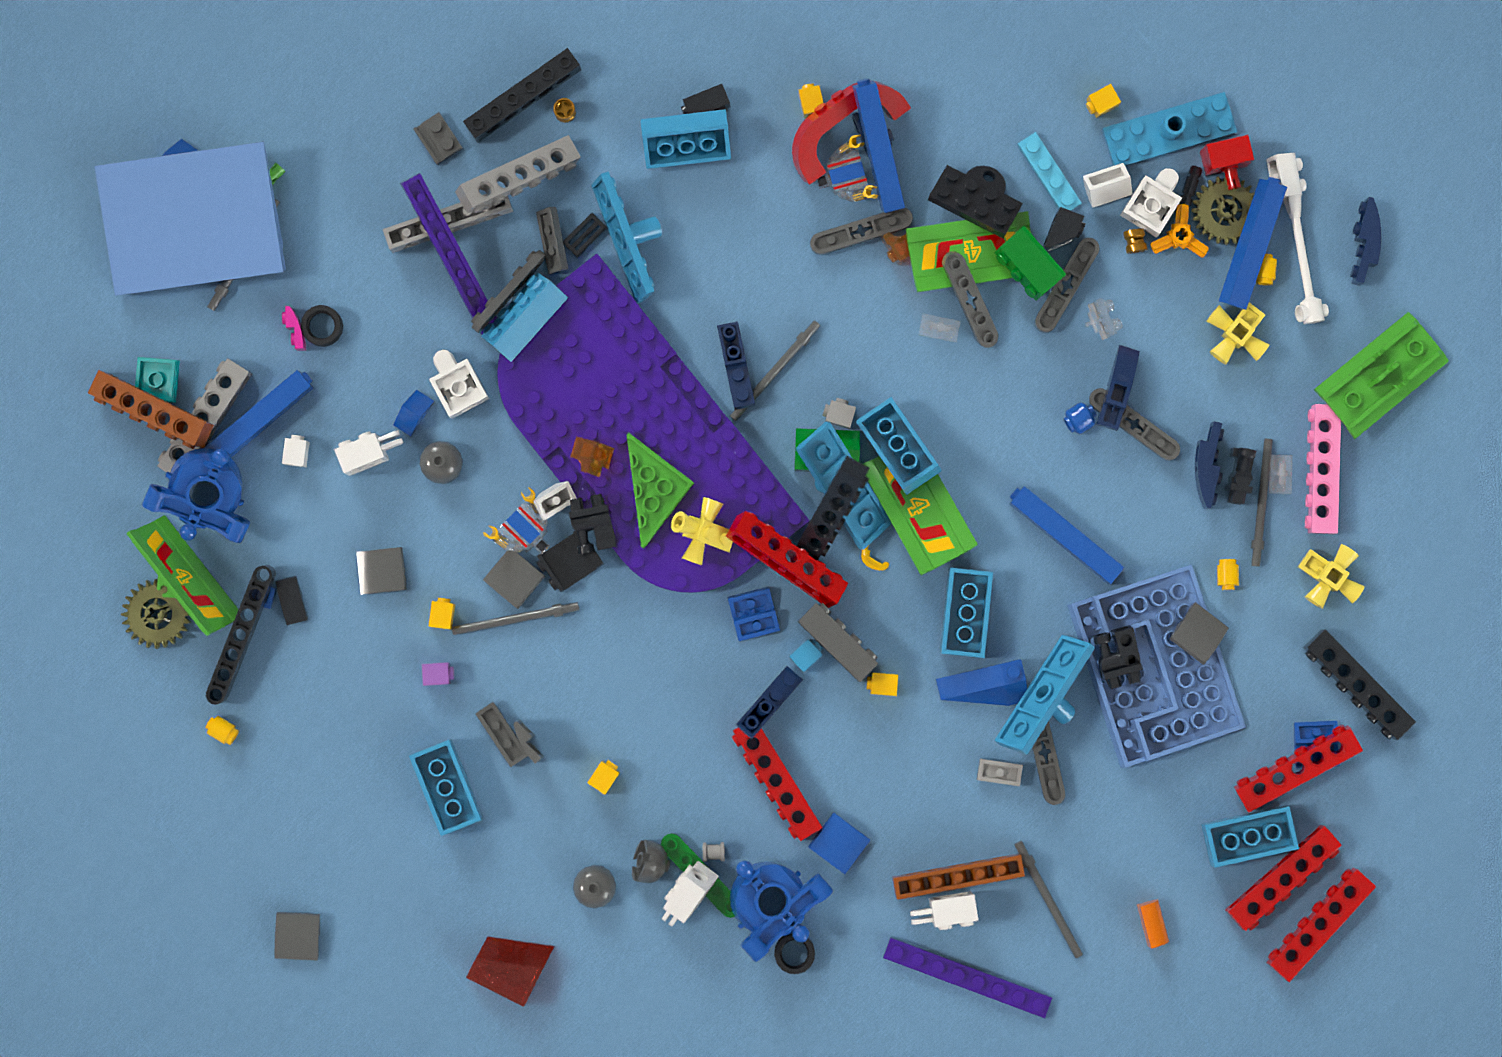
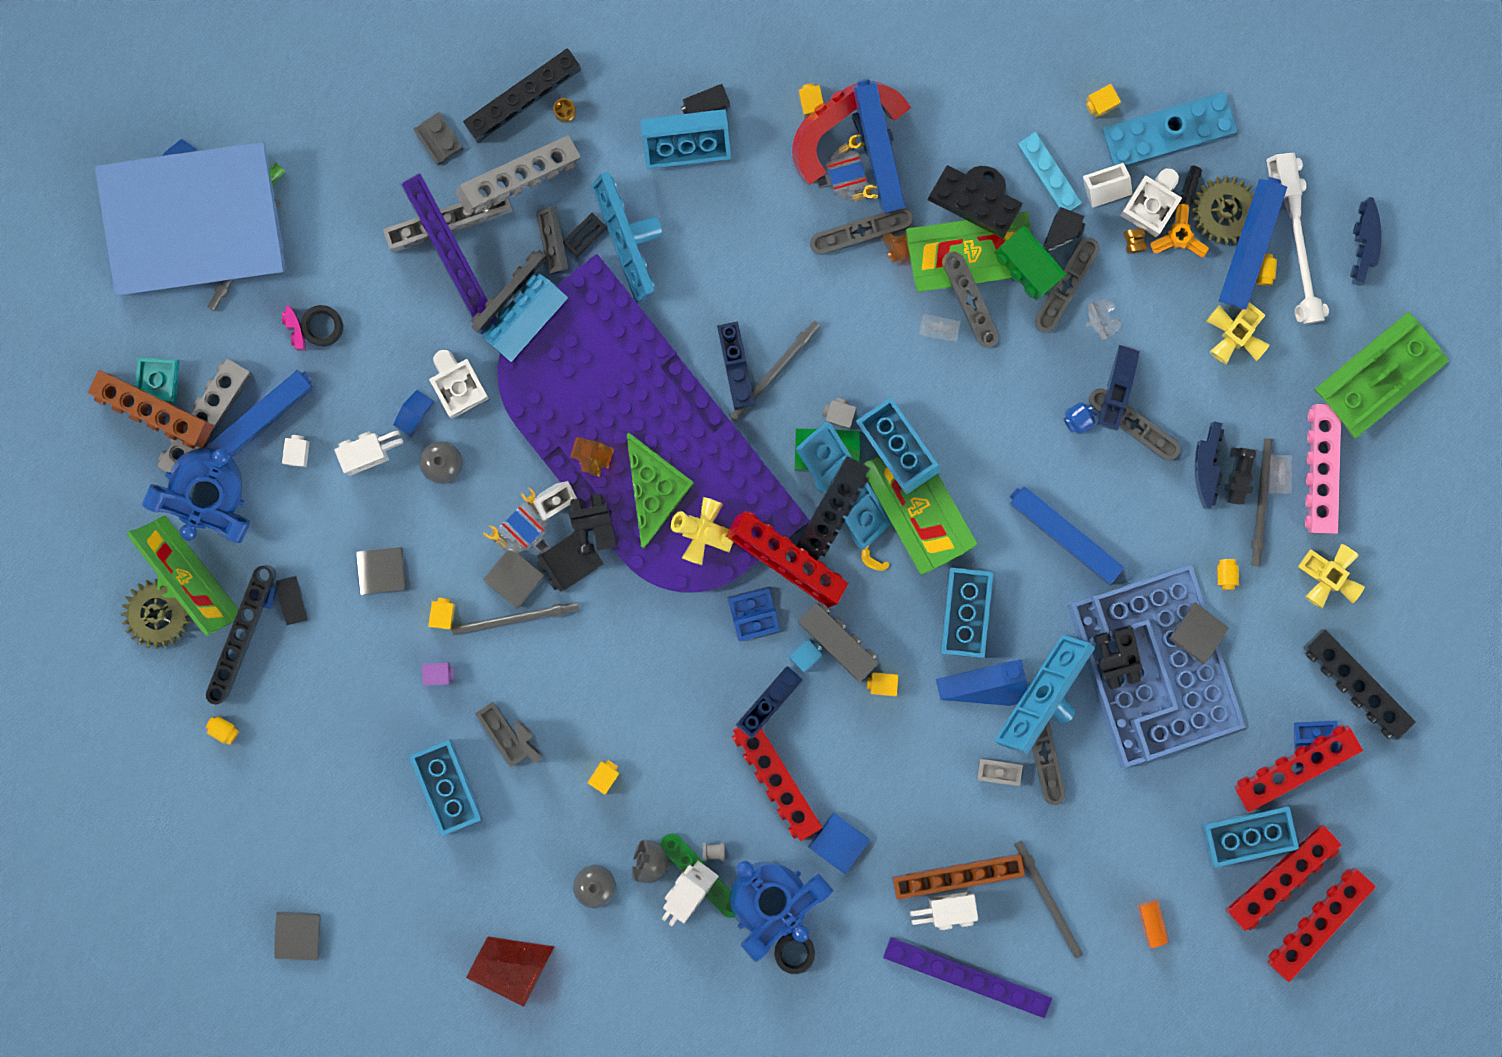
red brick [1200,135,1254,191] -> none

